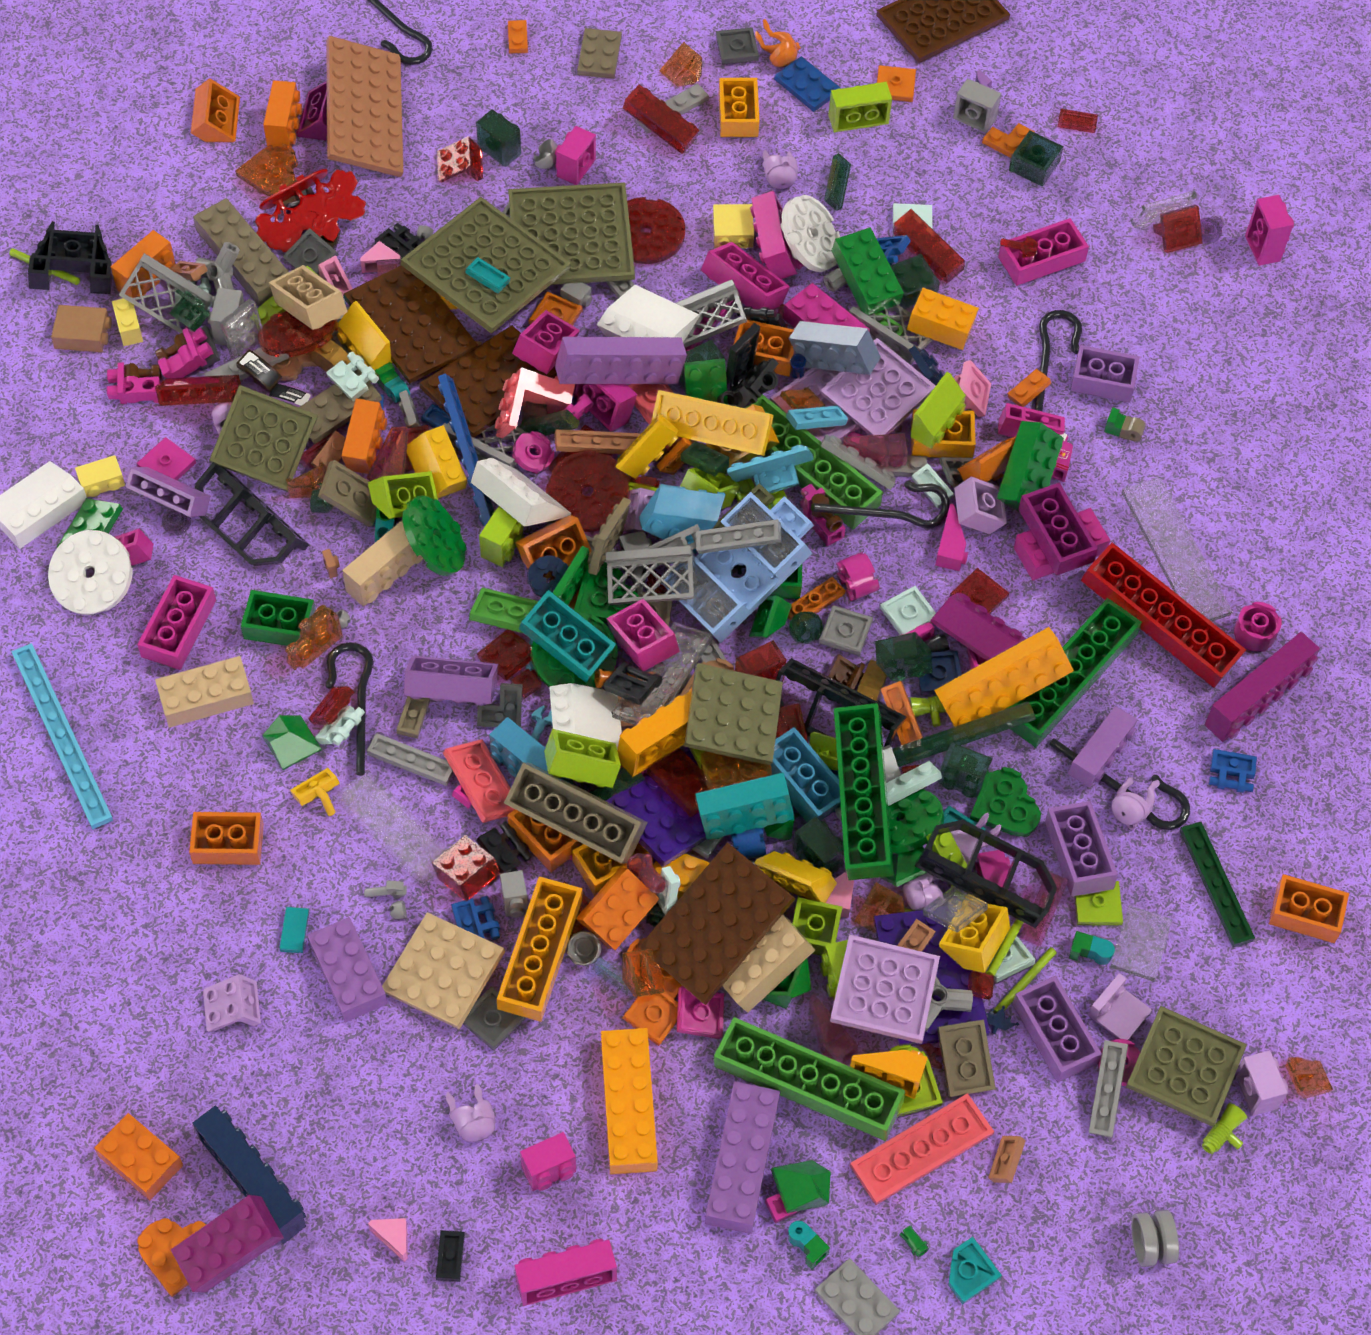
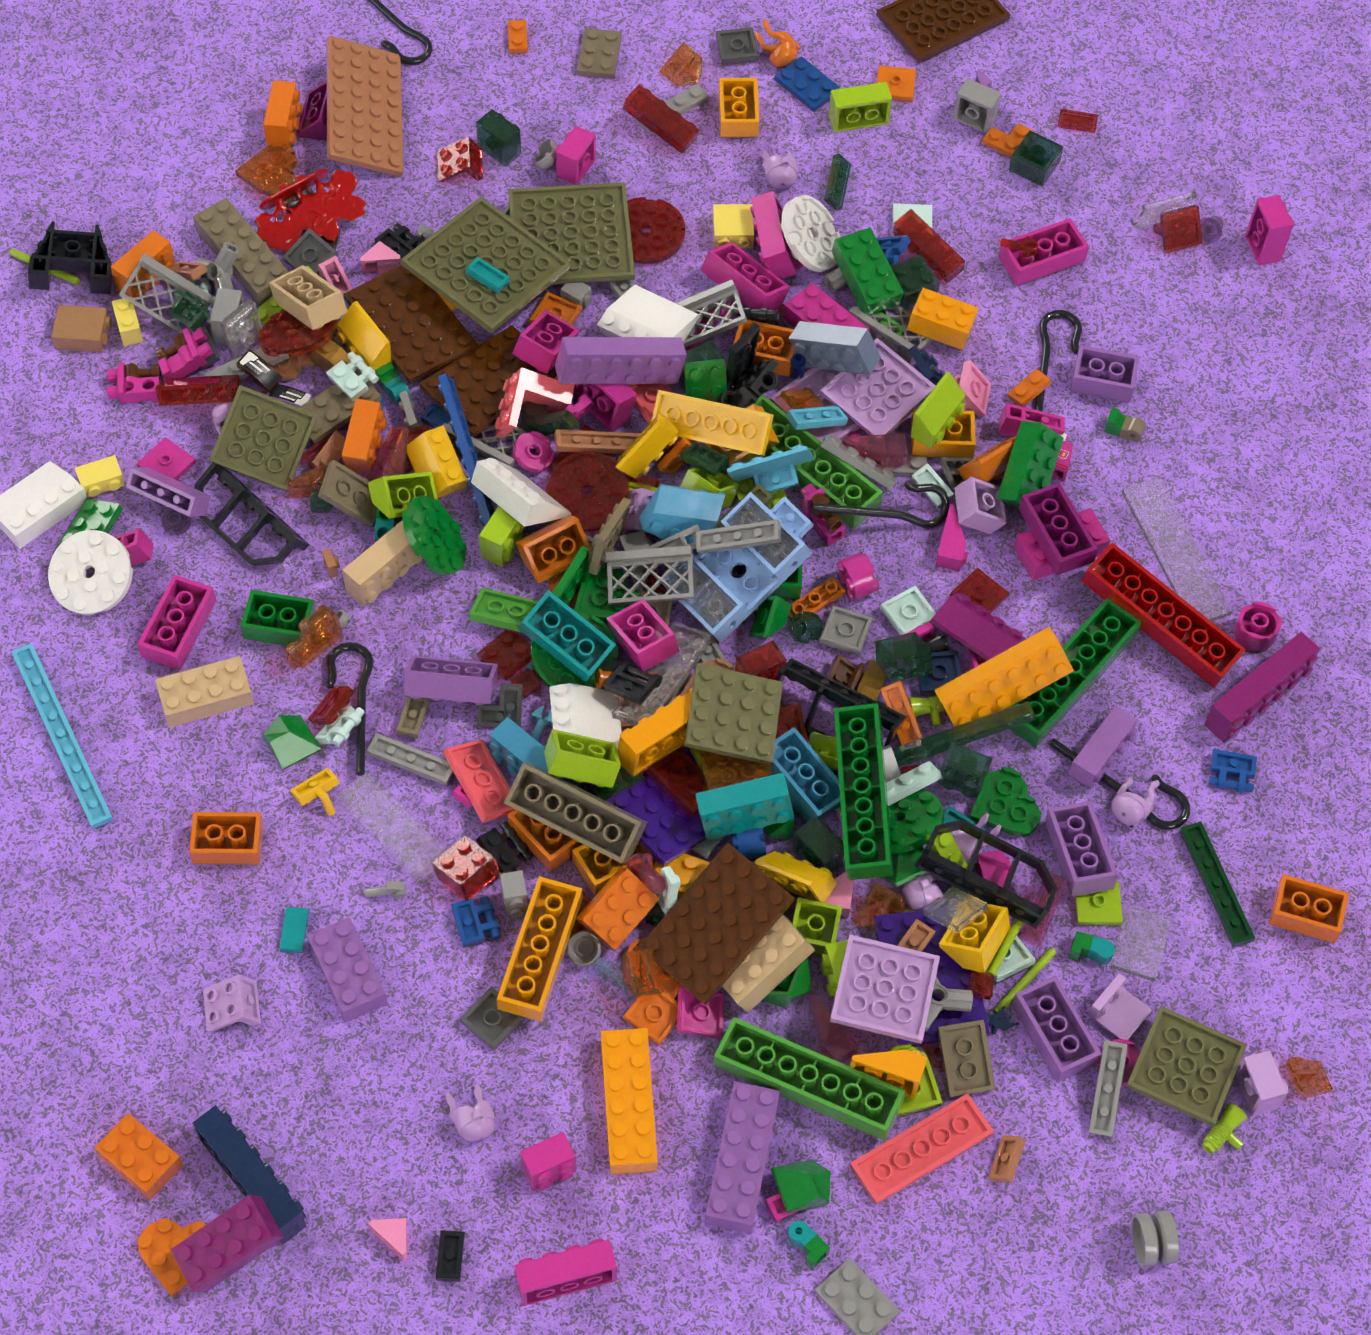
orange slope [190,78,240,142] -> none
tan plate [382,912,506,1029] -> none
light grey hinge [389,900,407,919] -> none
dark blue plate [527,555,569,598] -> none
green pin [899,1225,929,1258] -> none
teal plate [948,1236,1002,1305] -> none

